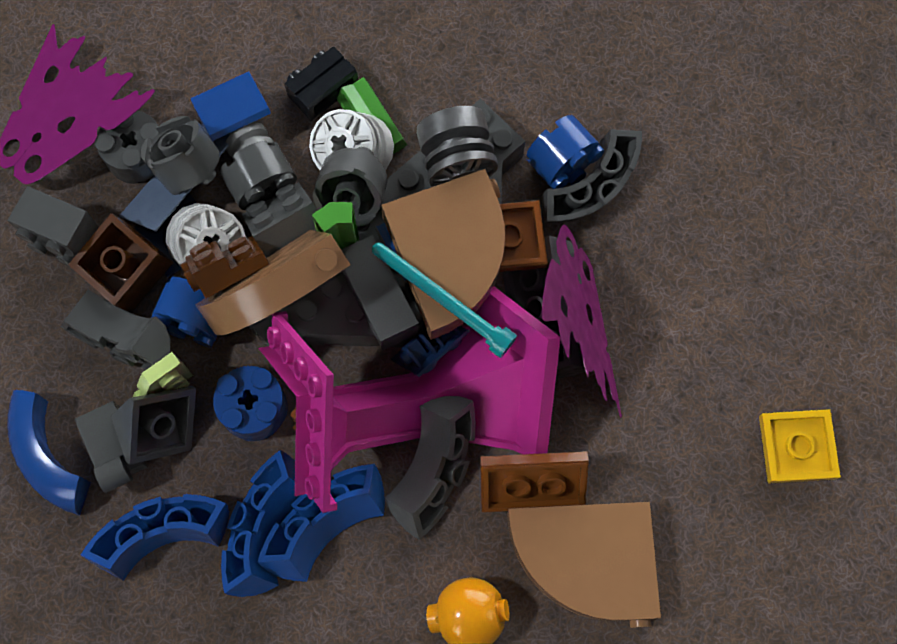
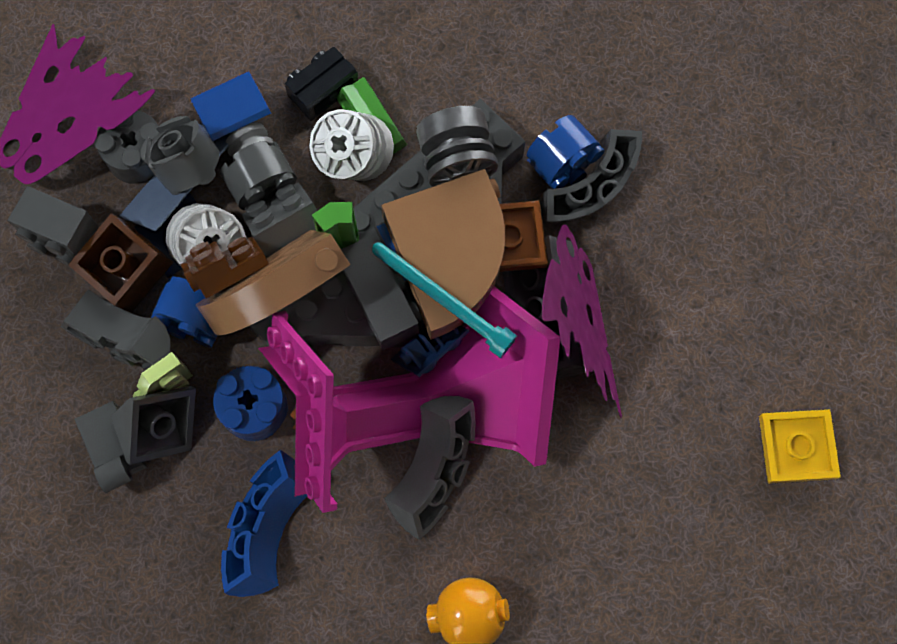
blue brick [7,390,91,516] -> none
blue brick [80,494,229,581] -> none
blue brick [258,463,385,582] -> none
dark grey brick [313,147,387,227] -> none
dark orange tile [480,451,589,512] -> none
medium nougat brick [507,502,661,628] -> none

